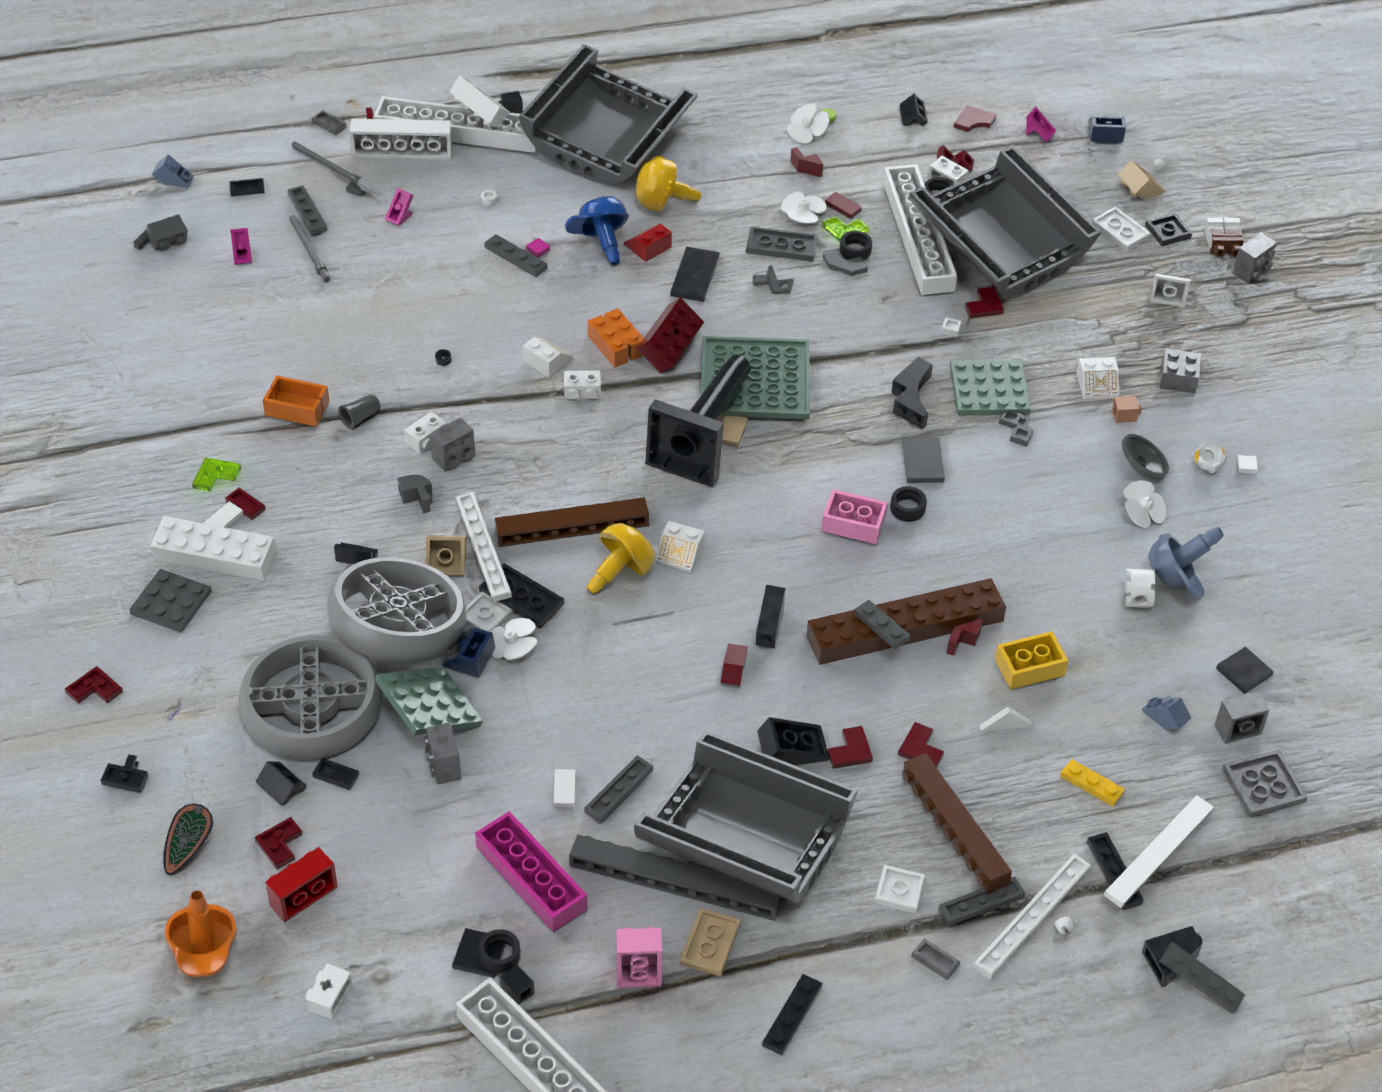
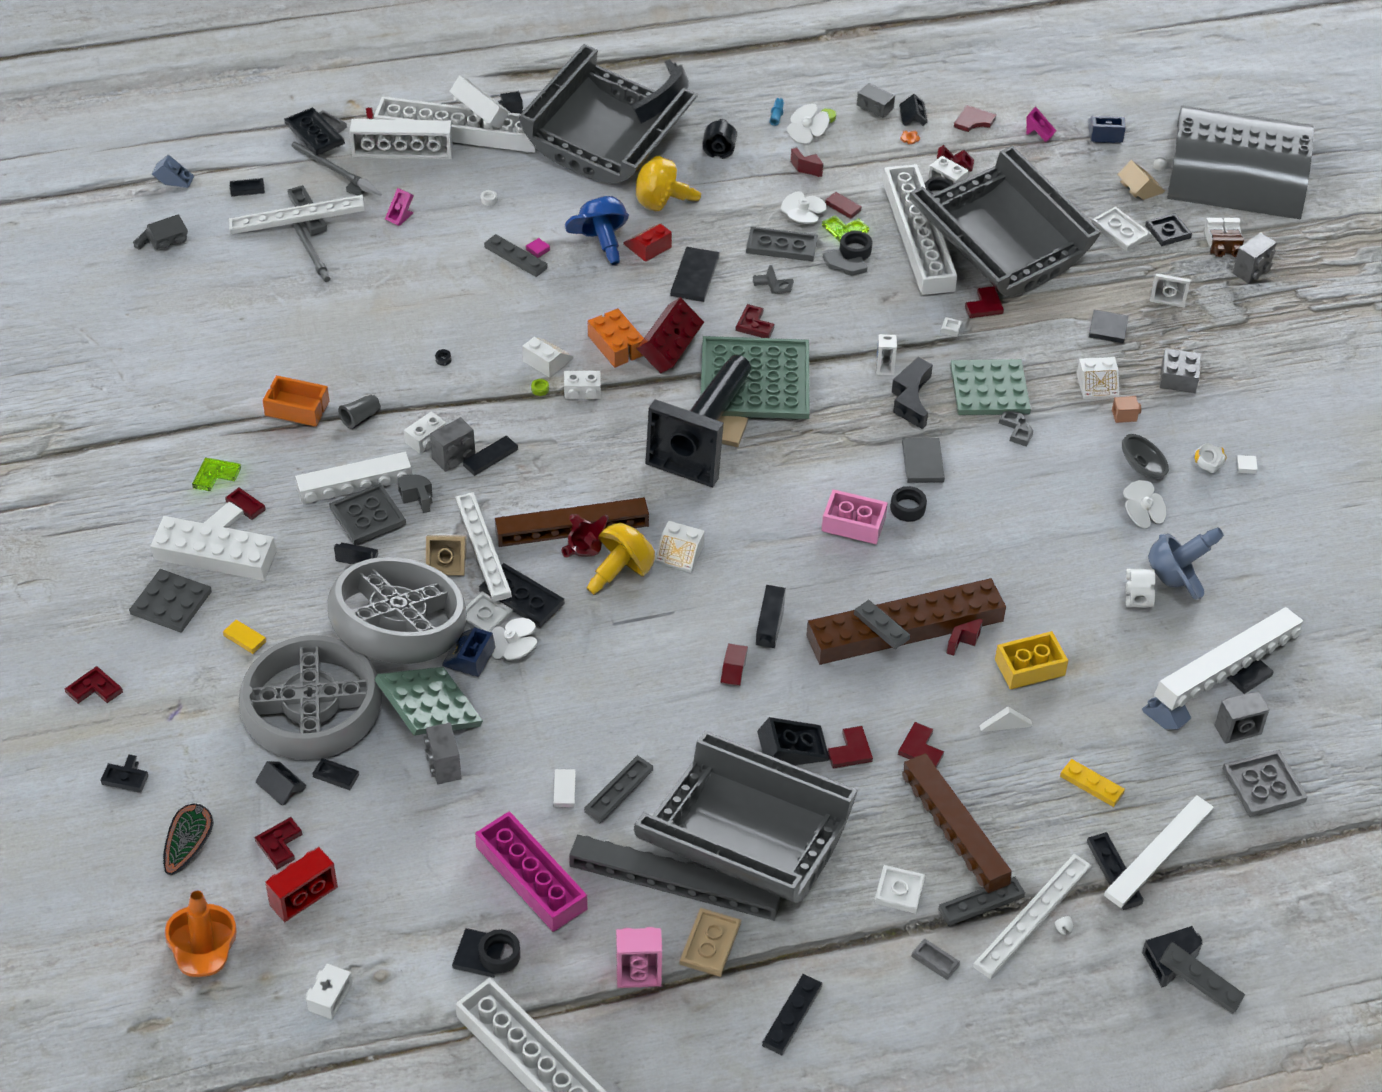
dark pink slope [230,228,252,264] -> none
black brick [500,964,535,1005] -> none
none -> yellow tile [223,619,266,654]
none -> white tile [229,195,365,234]
none -> black tile [284,107,345,156]
none -> white brick [295,452,412,504]
none -> dark grey plate [329,483,406,545]
none -> black tile [463,435,518,476]
none -> lime tile [531,379,549,396]
none -> dark red piece [561,514,609,558]
none -> black arch [632,59,689,124]
none -> black brick [702,119,738,159]
none -> dark red tile [735,304,775,338]
none -> dark azure axle [769,98,784,126]
none -> dark grey brick [857,83,895,118]
none -> white torso [876,334,897,376]
none -> orange plant [900,130,920,144]
none -> tile [1089,310,1129,343]
none -> white brick [1154,607,1303,710]
none -> dark grey slope [1167,105,1314,220]

